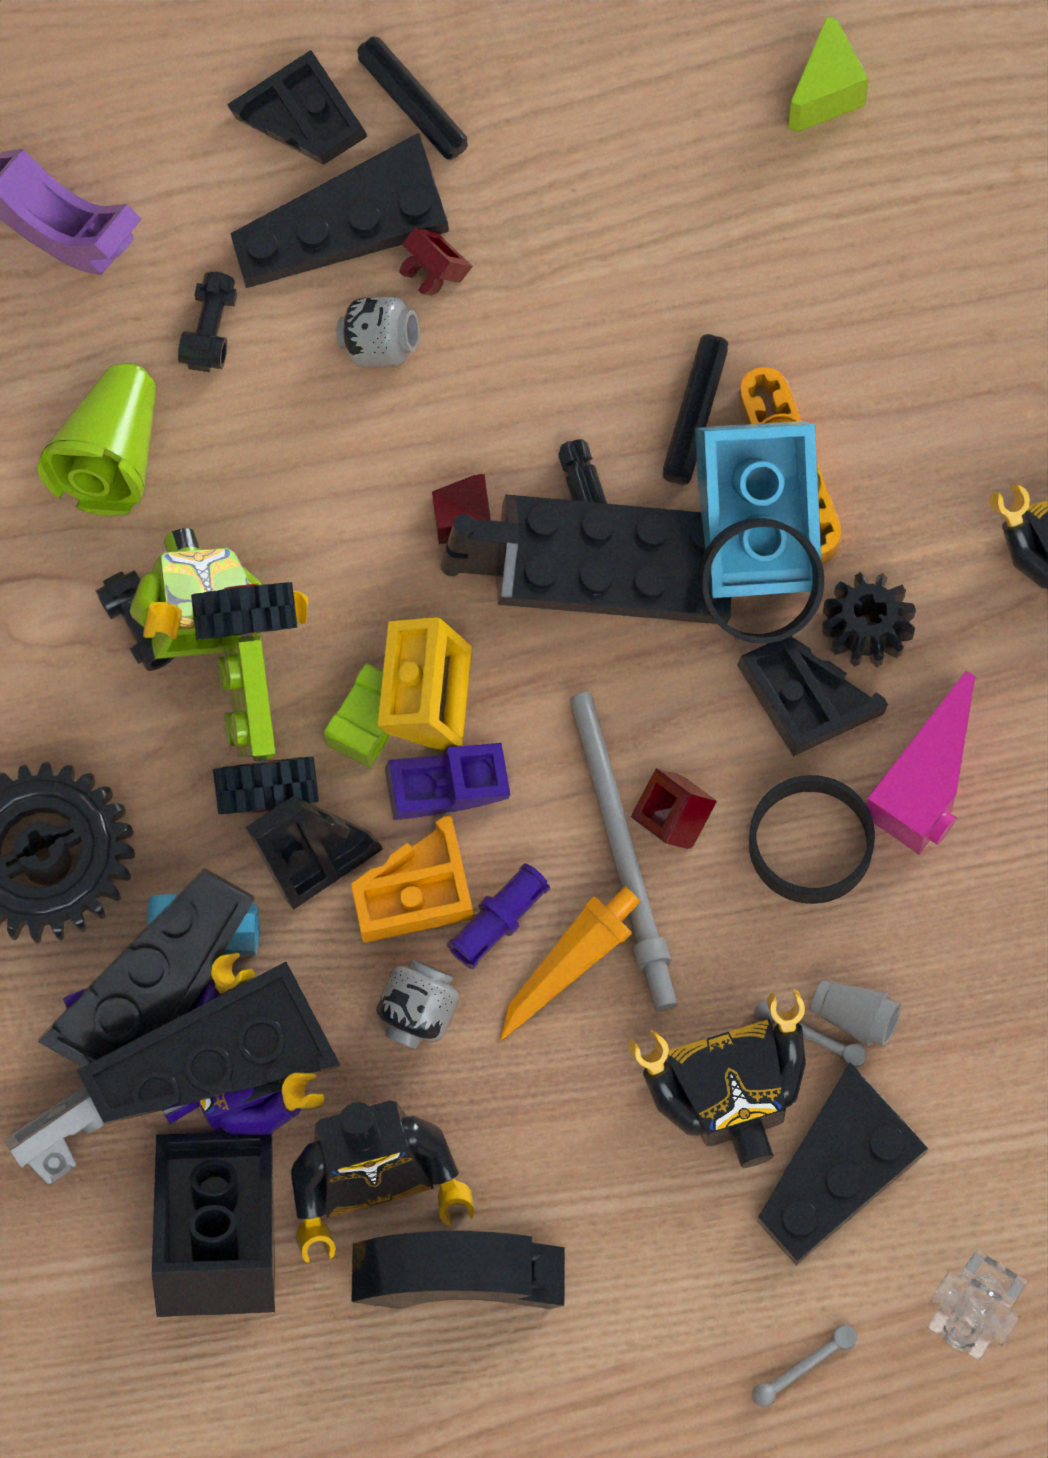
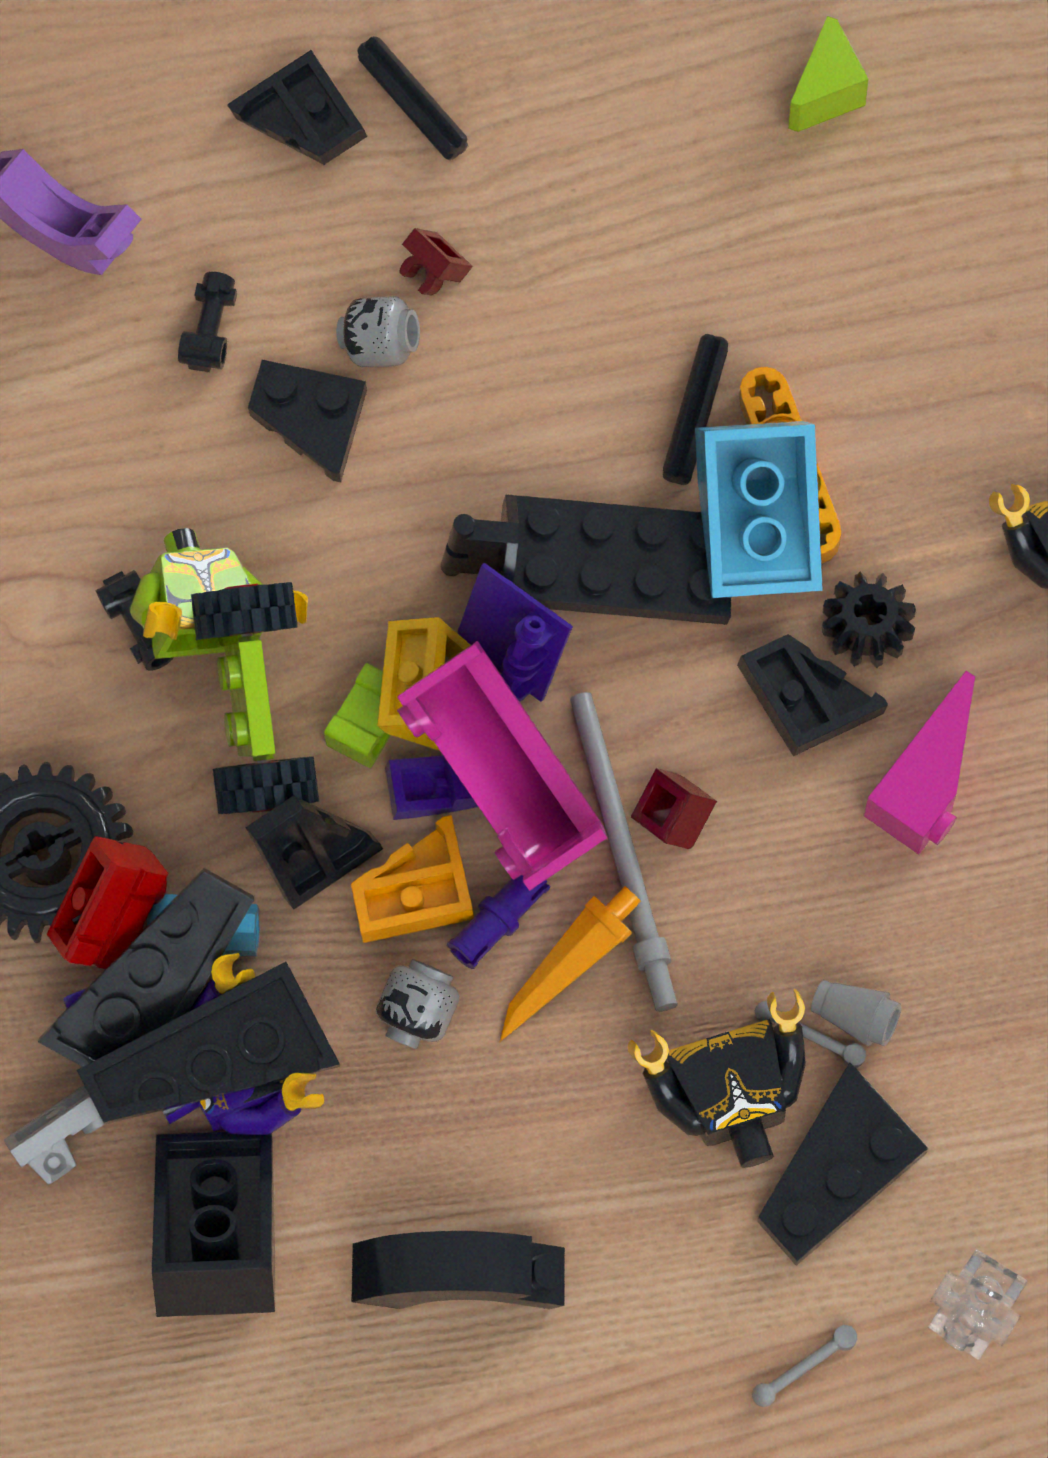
lime cone [37,363,156,516] -> none
black wing [230,133,449,288] -> none
black torso [291,1100,474,1263] -> none
dark red slope [432,474,491,544] -> none
black axle [558,439,607,504] -> none
black tyre [698,518,824,644] -> none
black tyre [749,775,875,904] -> none
none -> red brick [47,836,169,969]
none -> black wing [248,360,367,482]
none -> dark pink windscreen [397,641,607,891]
none -> dark purple hinge [457,563,573,702]

